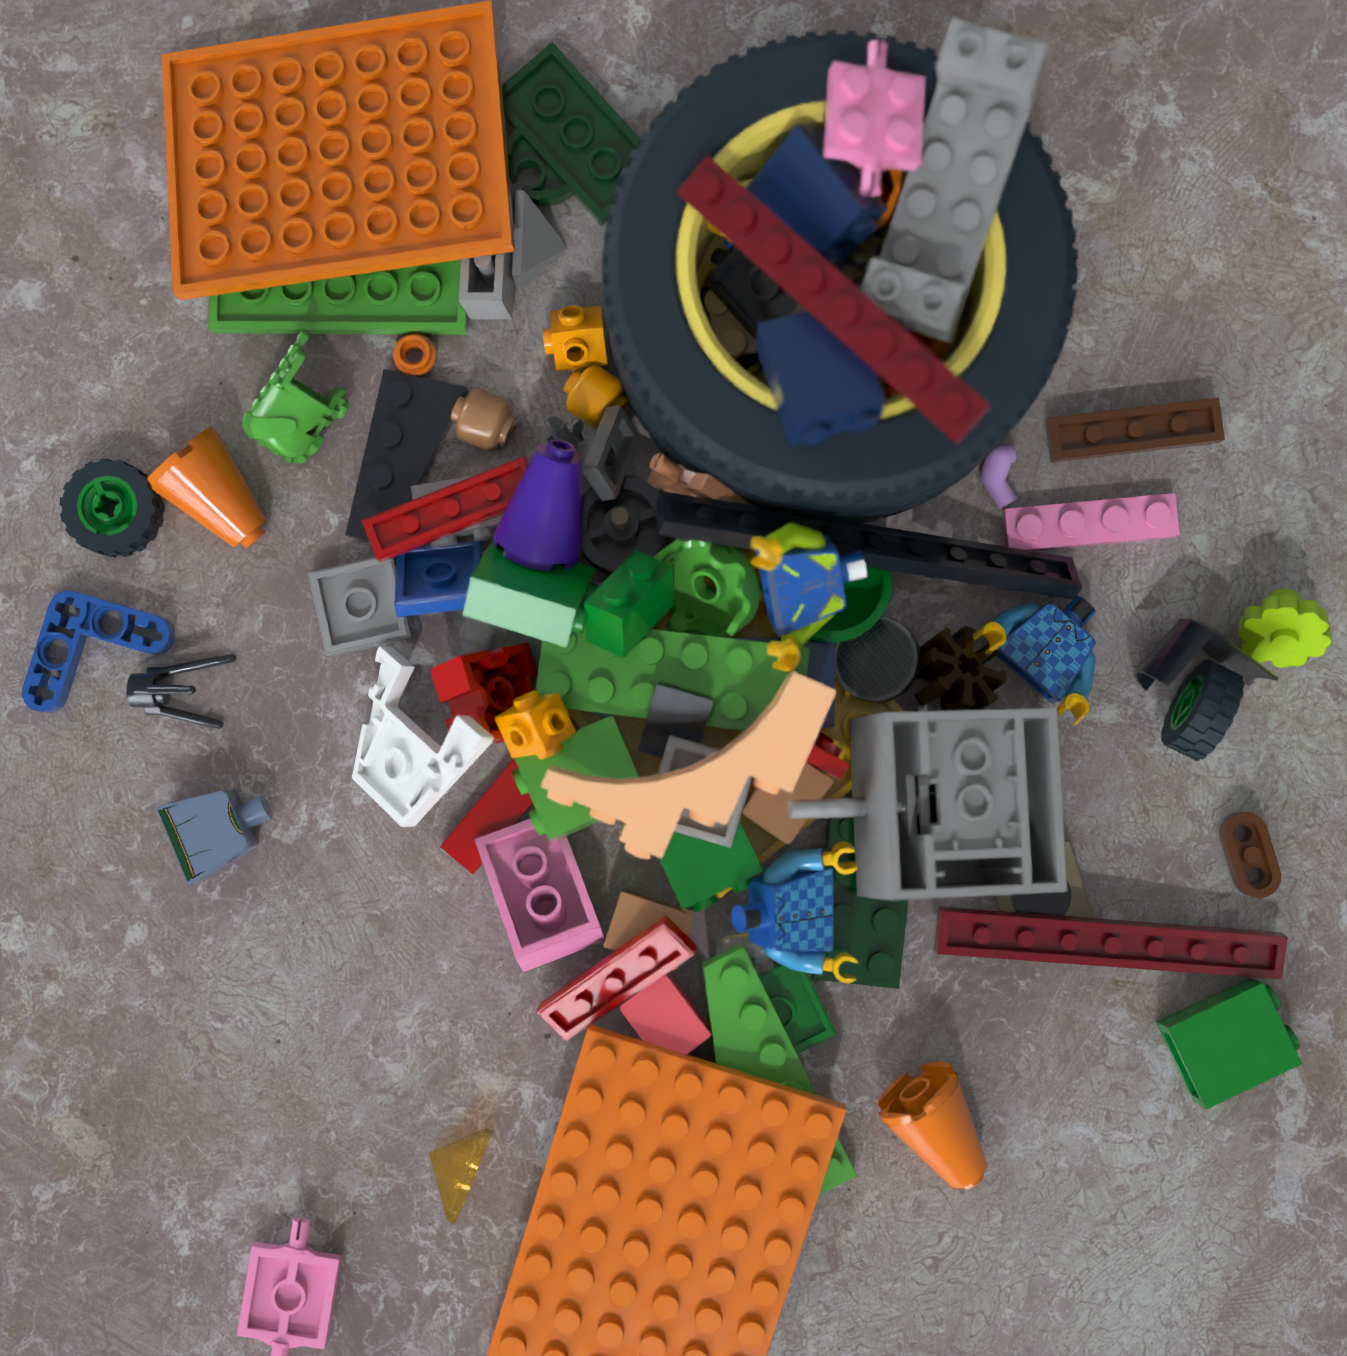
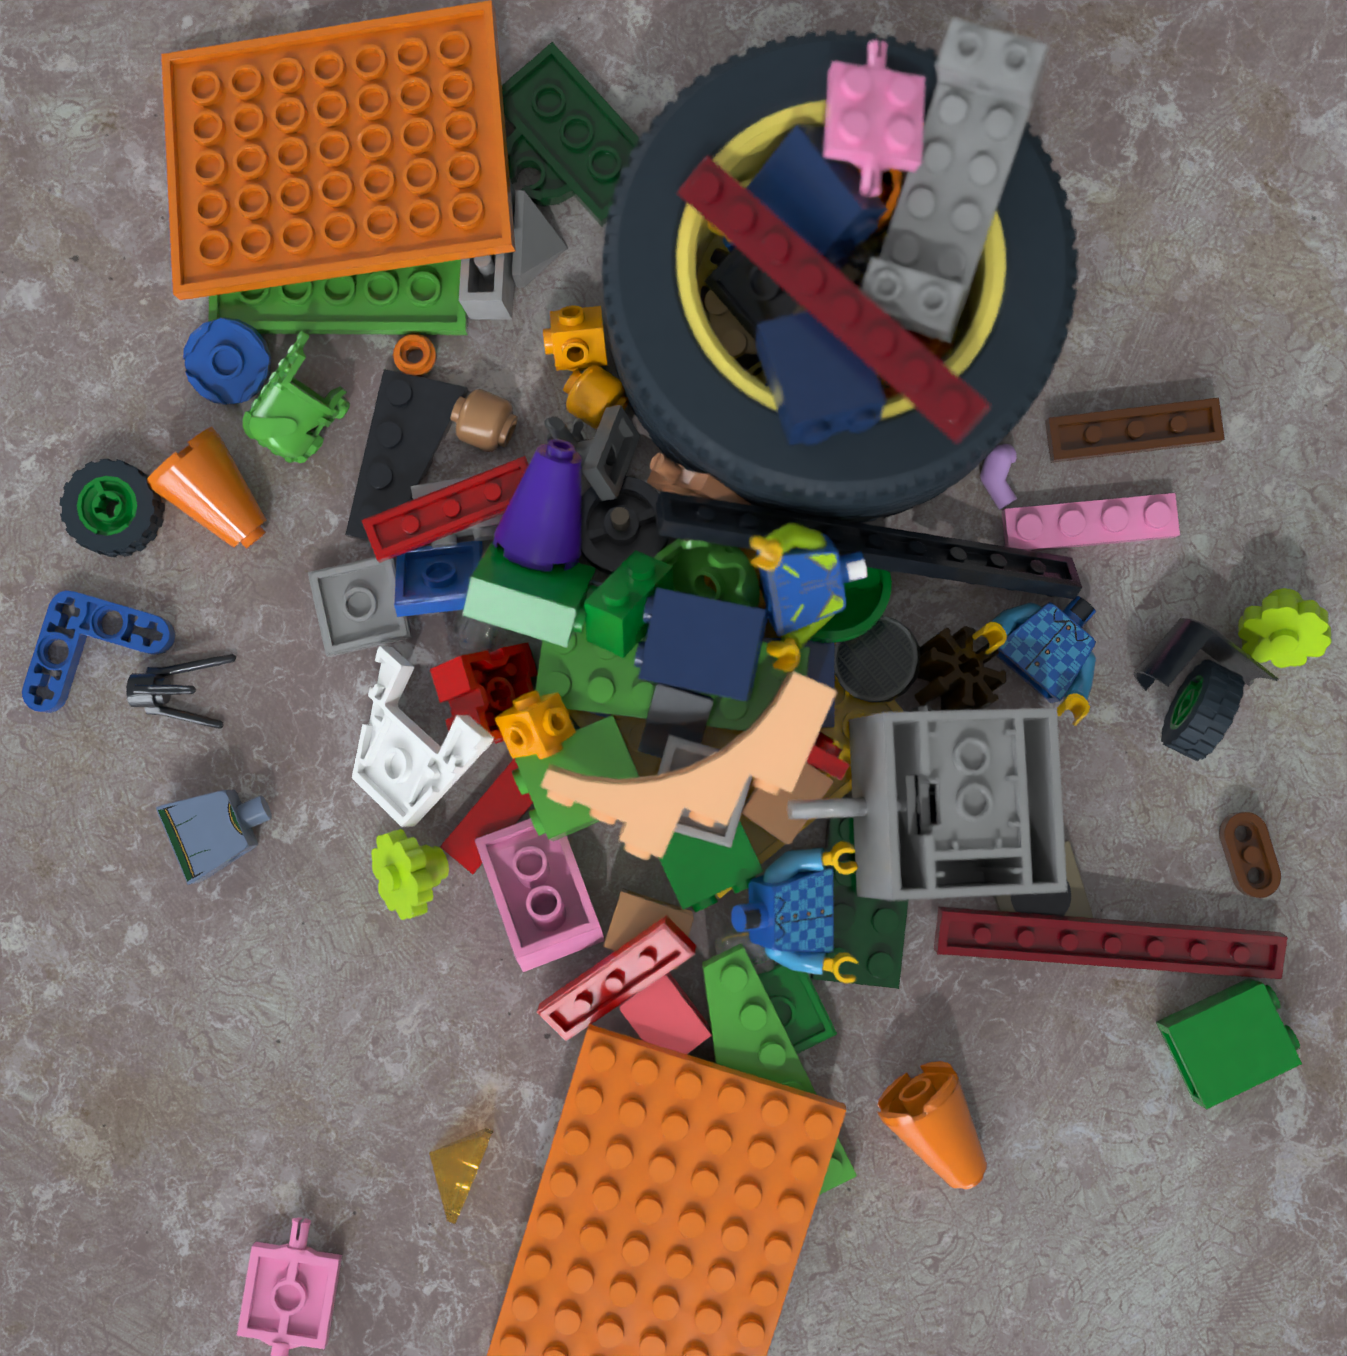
none -> blue tile [183,317,272,405]
none -> lime plant [371,829,449,920]
none -> dark blue brick [634,588,769,701]

